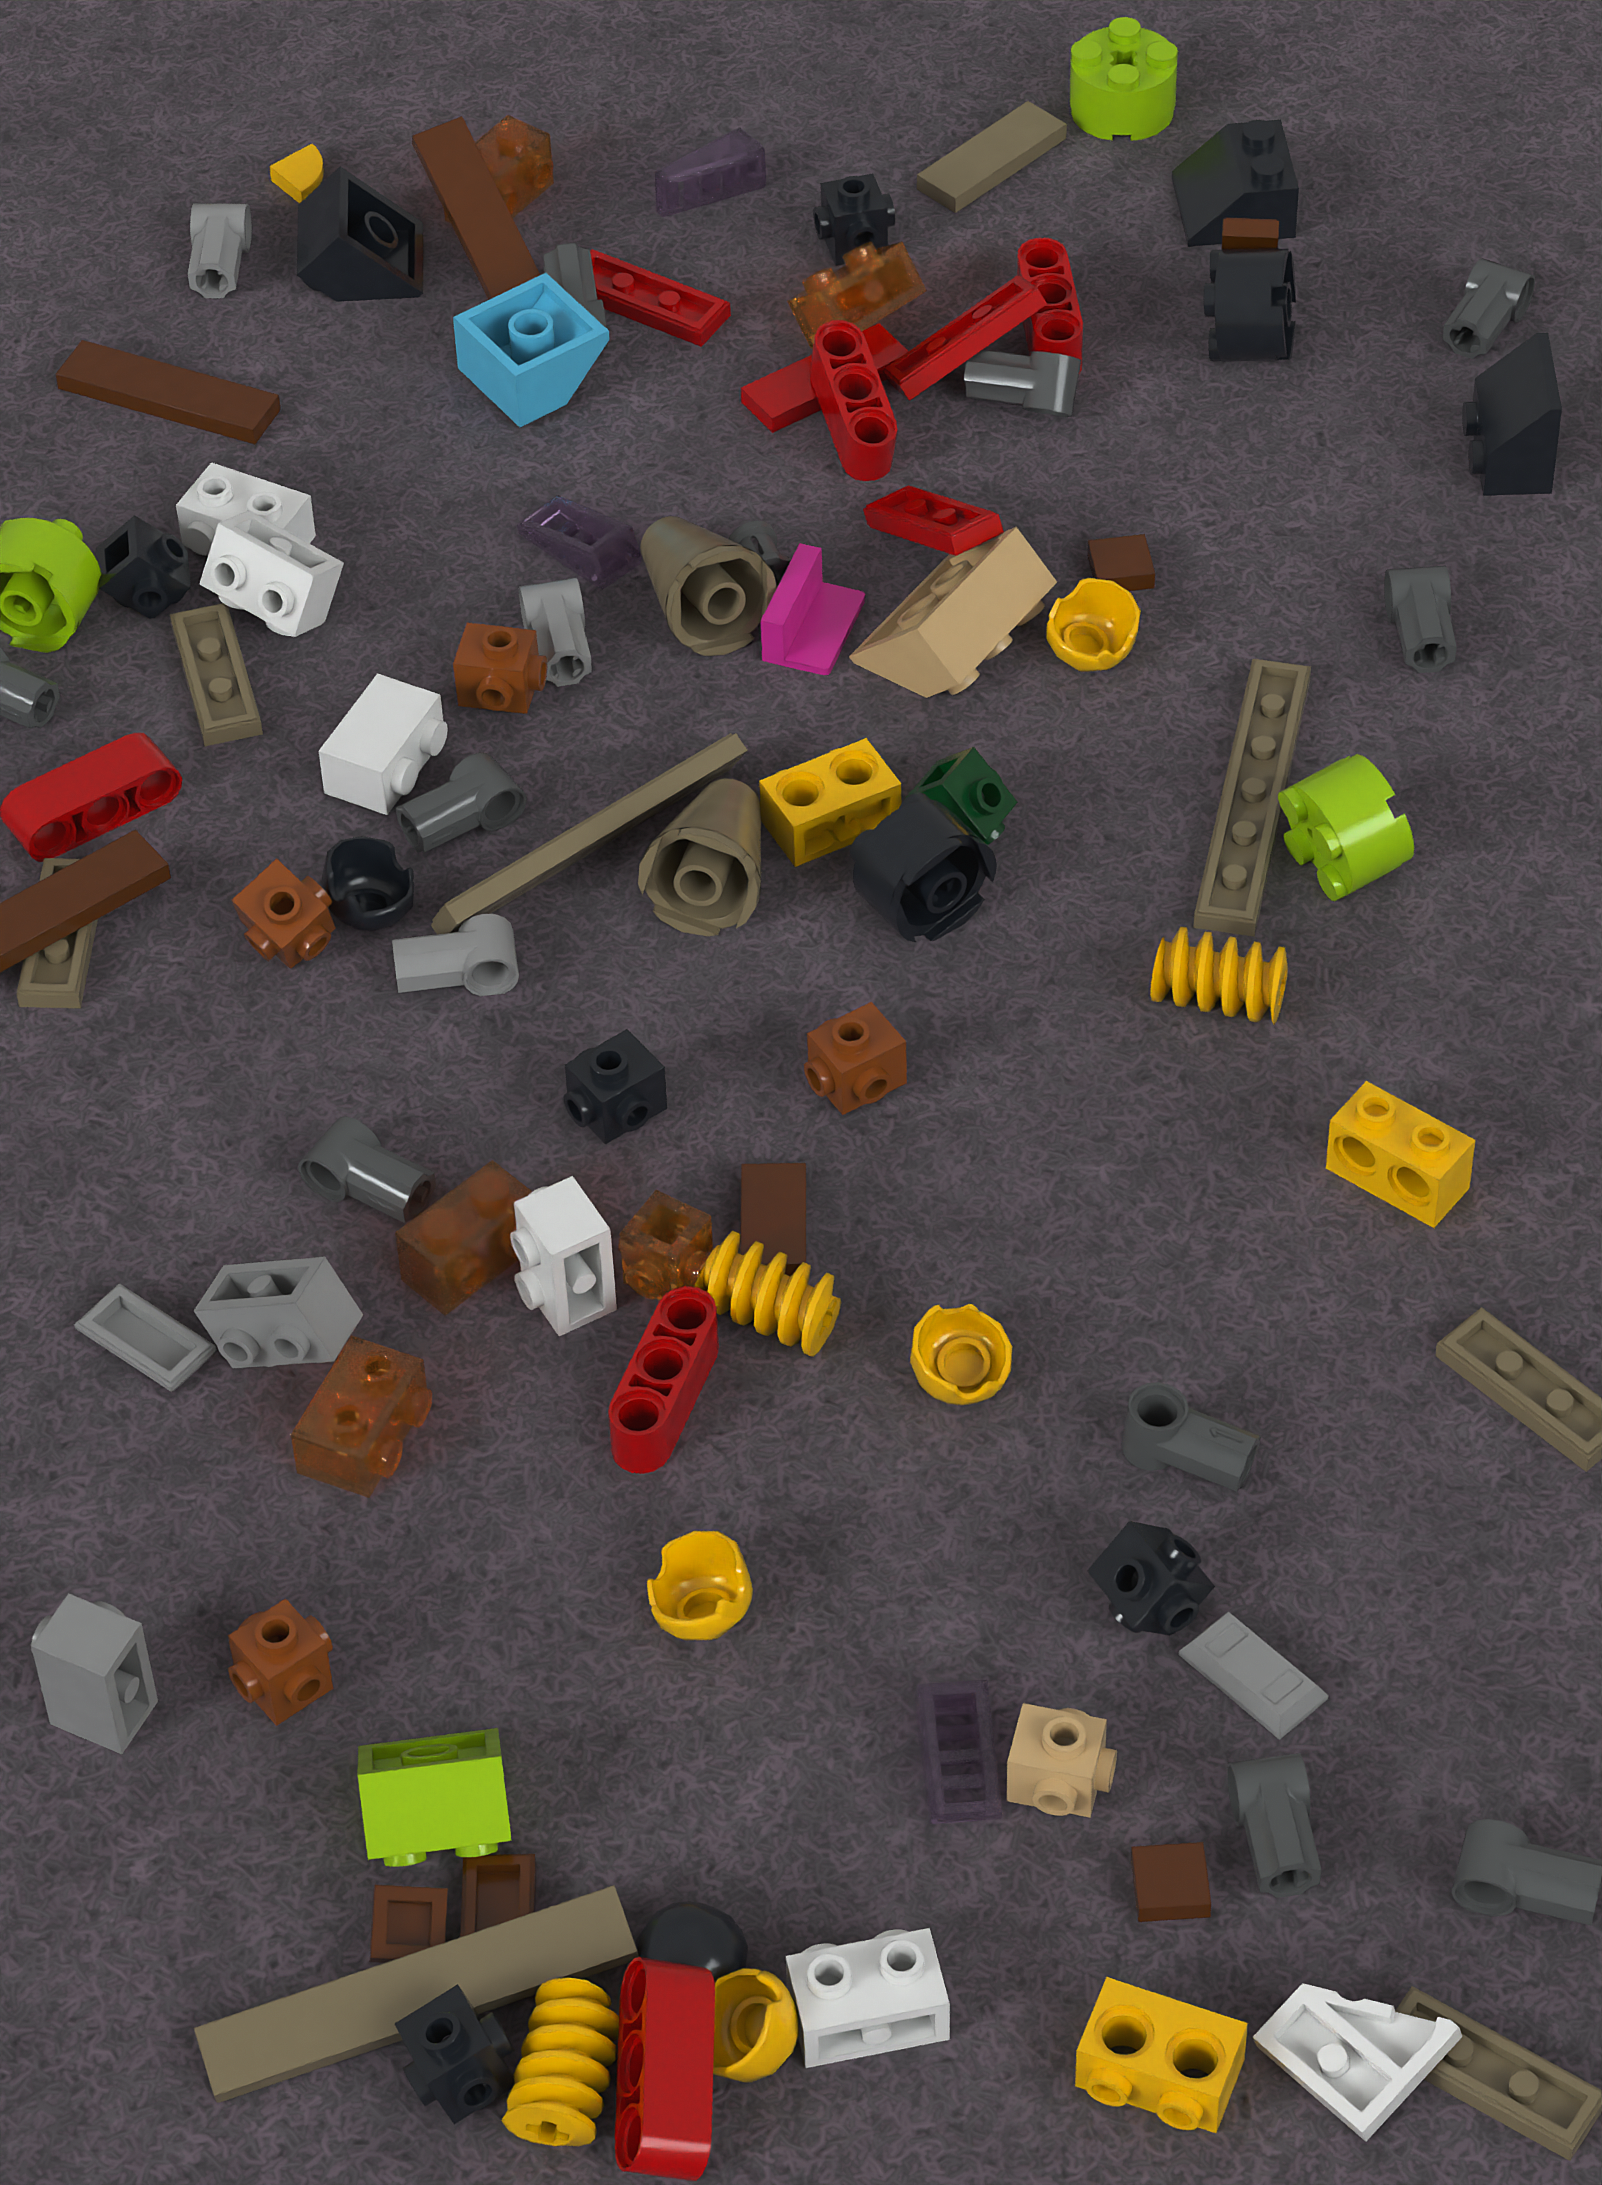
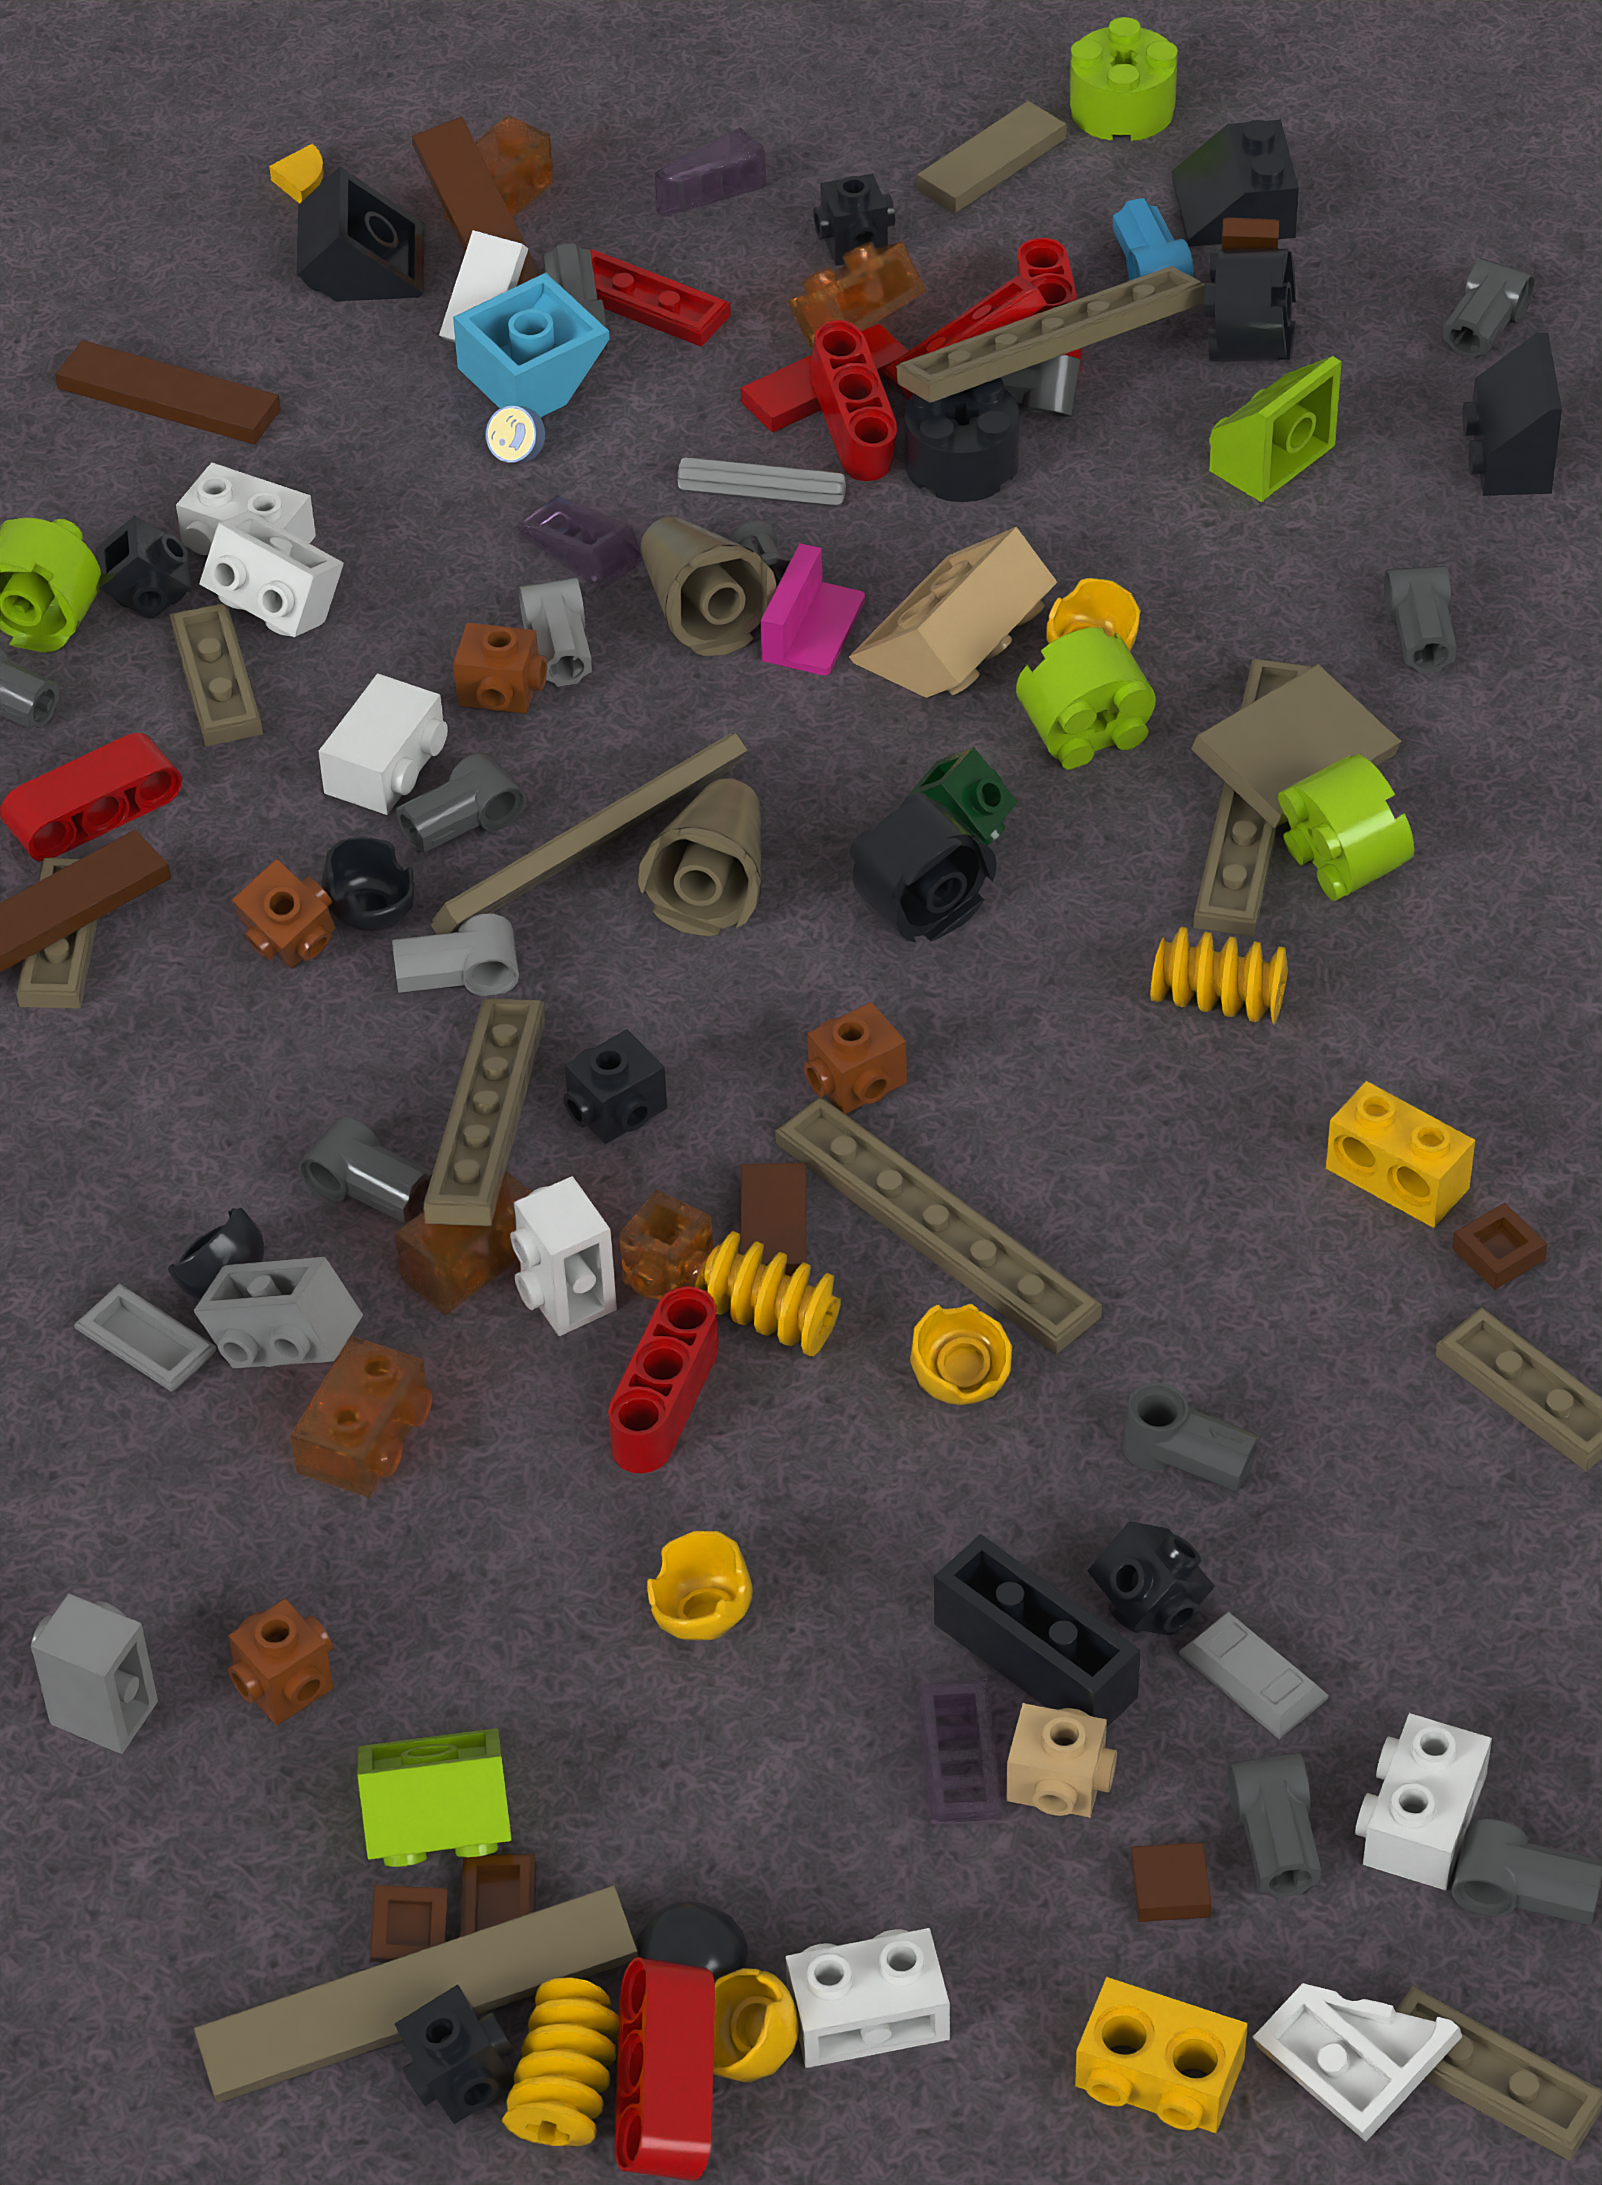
light grey piece [188,203,252,298] -> none
yellow brick [759,738,902,867] -> none
red tile [863,485,1004,556] -> none
reddish brown tile [1087,534,1155,591] -> none
none -> black hair [168,1208,265,1300]
none -> dark tan tile [424,999,546,1226]
none -> white tile [439,230,528,342]
none -> tile [486,406,545,463]
none -> light grey axle [677,457,846,507]
none -> dark tan tile [775,1097,1102,1355]
none -> dark tan tile [896,266,1205,403]
none -> black brick [905,378,1019,502]
none -> black brick [934,1534,1140,1728]
none -> lime brick [1016,627,1156,770]
none -> dark azure piece [1112,198,1194,281]
none -> dark tan tile [1191,664,1402,828]
none -> lime slope [1209,356,1342,502]
none -> white brick [1355,1713,1492,1890]
none -> reddish brown plate [1452,1203,1547,1290]

